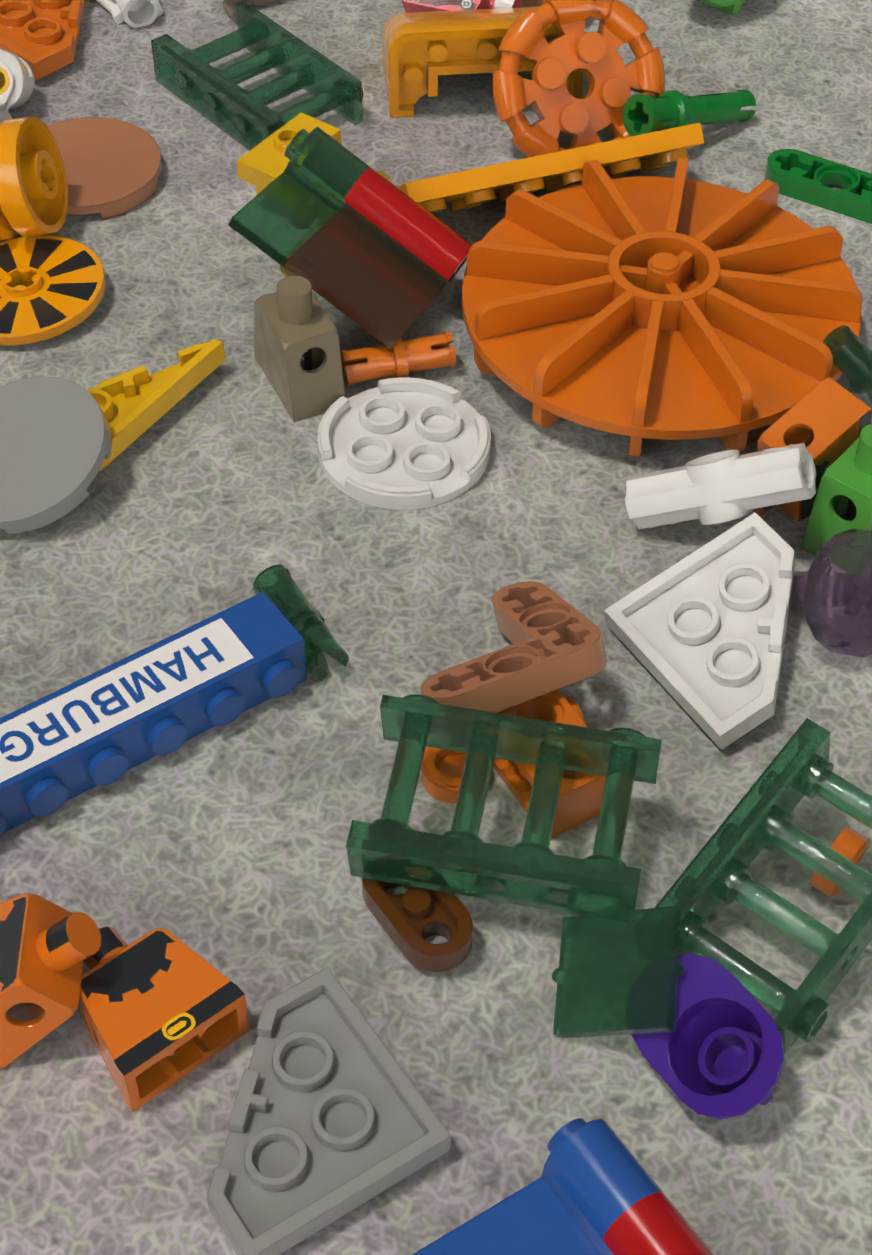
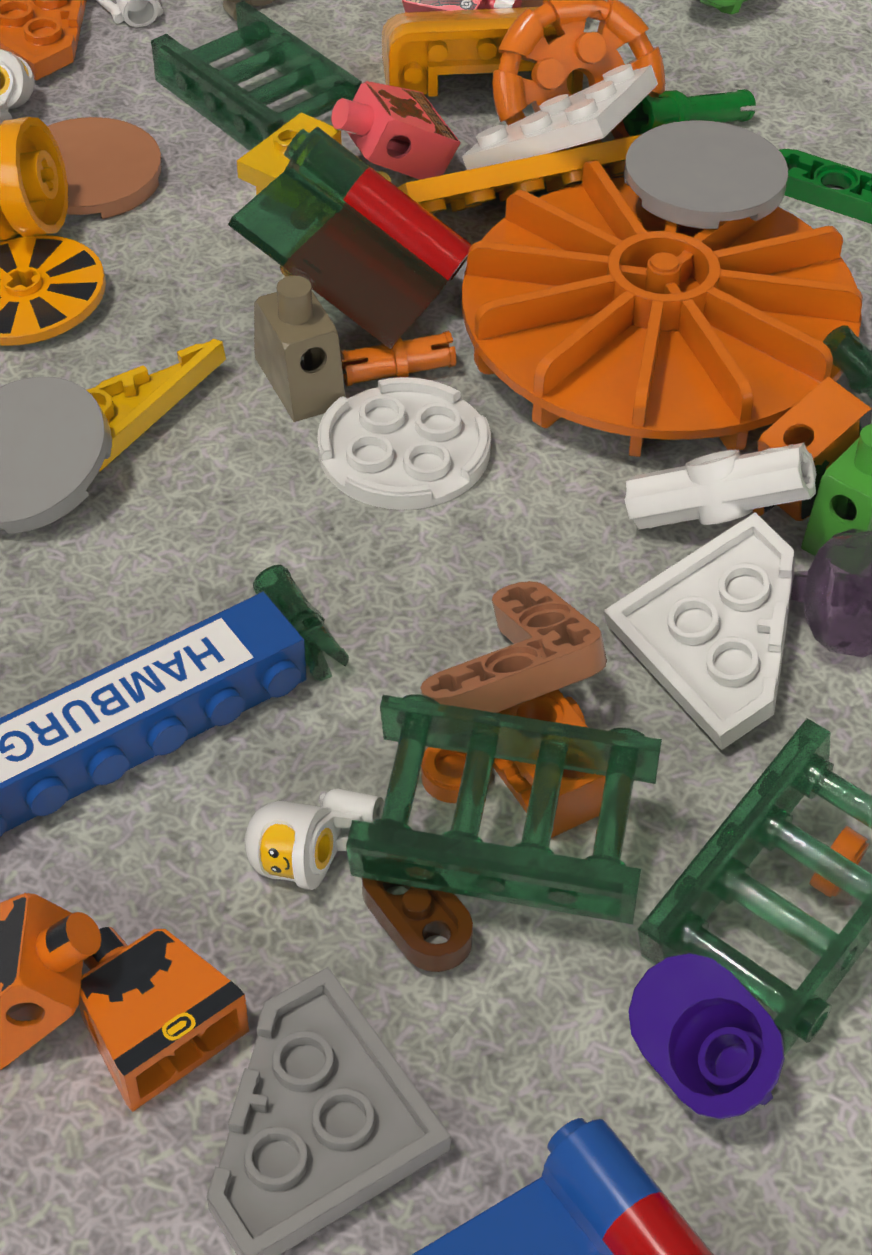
clear green piece [552,906,685,1038] -> none
none -> white piece [245,788,388,890]
none -> coral torso [331,81,461,180]
none -> white plate [462,64,658,170]
none -> light grey tile [624,120,788,229]

